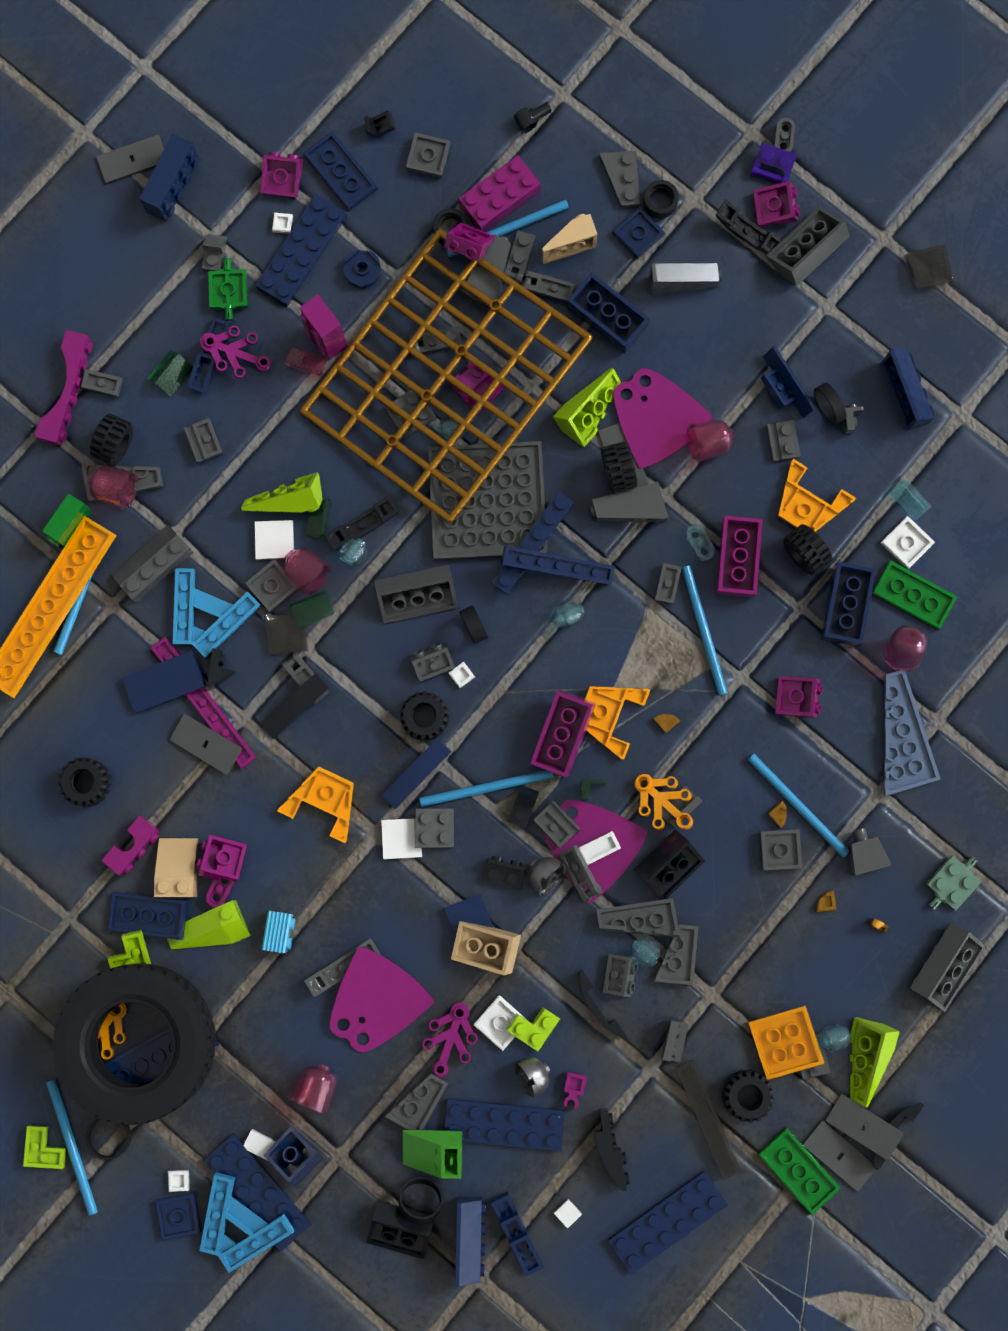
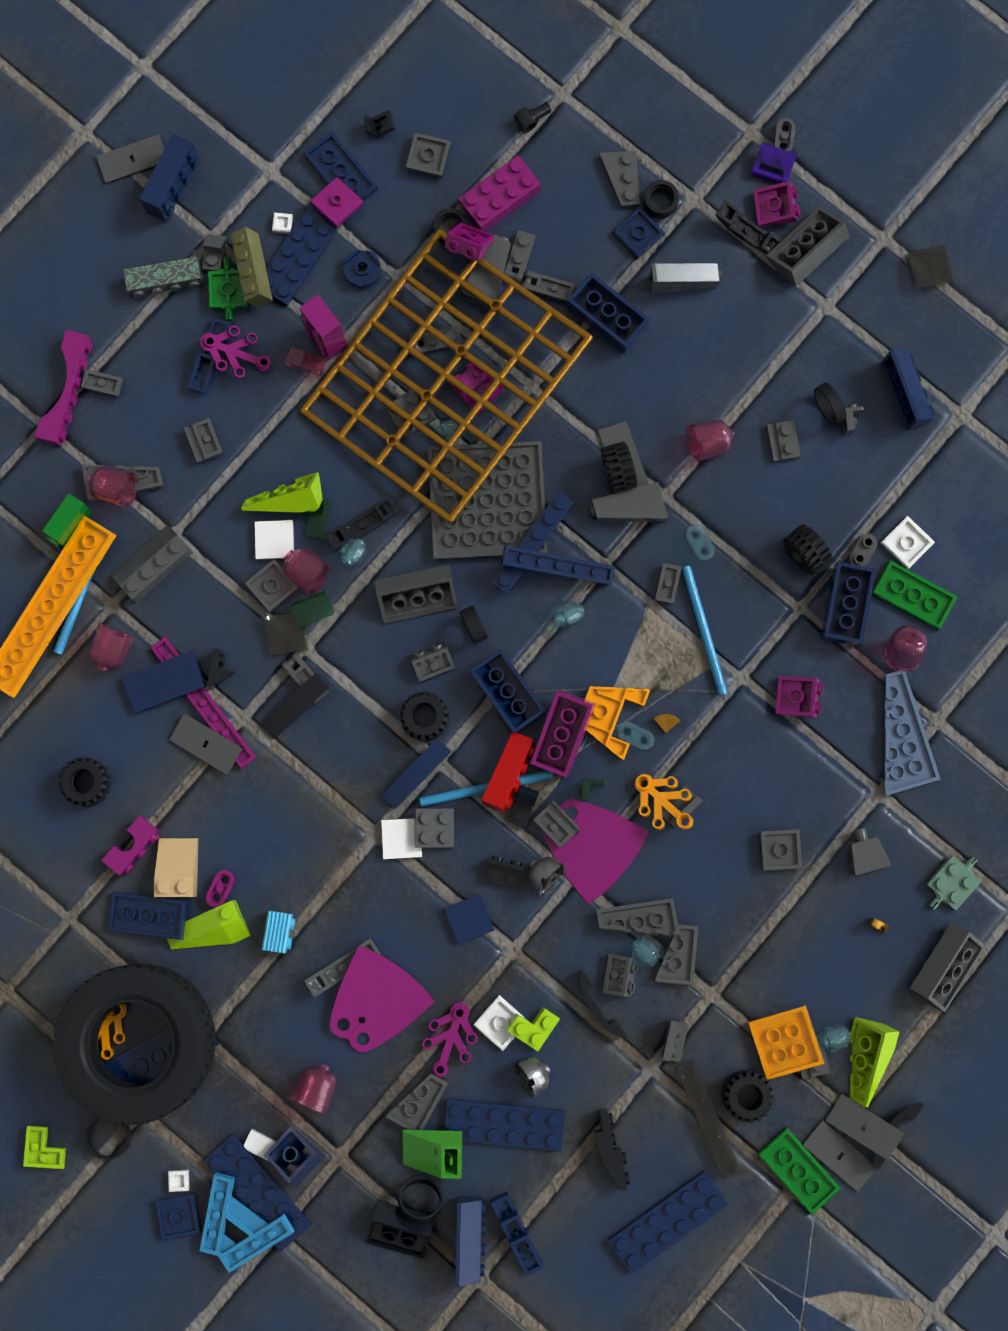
dark azure piece [46,1079,98,1216] -> none
black tyre [90,413,133,466] -> none
lime plate [107,930,151,969] -> none
clear green panel [147,350,193,396] -> none
dark azure plate [173,568,261,658] -> none
magenta plate [196,835,247,882] -> none
magenta plate [260,151,303,198] -> none
light orange wing [277,767,354,843] -> none
dark azure piece [446,199,569,258] -> none
white tile [448,662,475,688] -> none
tan slope [451,921,521,976] -> none
tan slope [542,214,597,264] -> none
lime wedge [553,368,621,447] -> none
white tile [554,1199,582,1228] -> none
dark grey plate [559,845,602,902] -> none
magenta plate [564,1071,587,1109] -> none
white tile [579,831,621,865] -> none
magenta piece [614,368,713,469] -> none
black slope [634,829,705,900] -> none
magenta brick [716,516,763,598] -> none
dark azure piece [748,754,850,858] -> none
dark blue bracket [760,346,815,418] -> none
pearl gold tile [767,801,787,828] -> none
light orange wing [777,459,856,532] -> none
pearl gold tile [816,890,837,912] -> none
clear light blue slope [890,479,931,521] -> none
none -> clear pink cylinder [89,623,135,672]
none -> dark grey brick [123,257,204,298]
none -> olive brick [231,226,273,308]
none -> magenta plate [310,177,363,228]
none -> dark blue slope [470,649,546,734]
none -> red brick [481,731,536,814]
none -> clear light blue plate [617,722,654,750]
none -> dark grey plate [848,533,877,567]

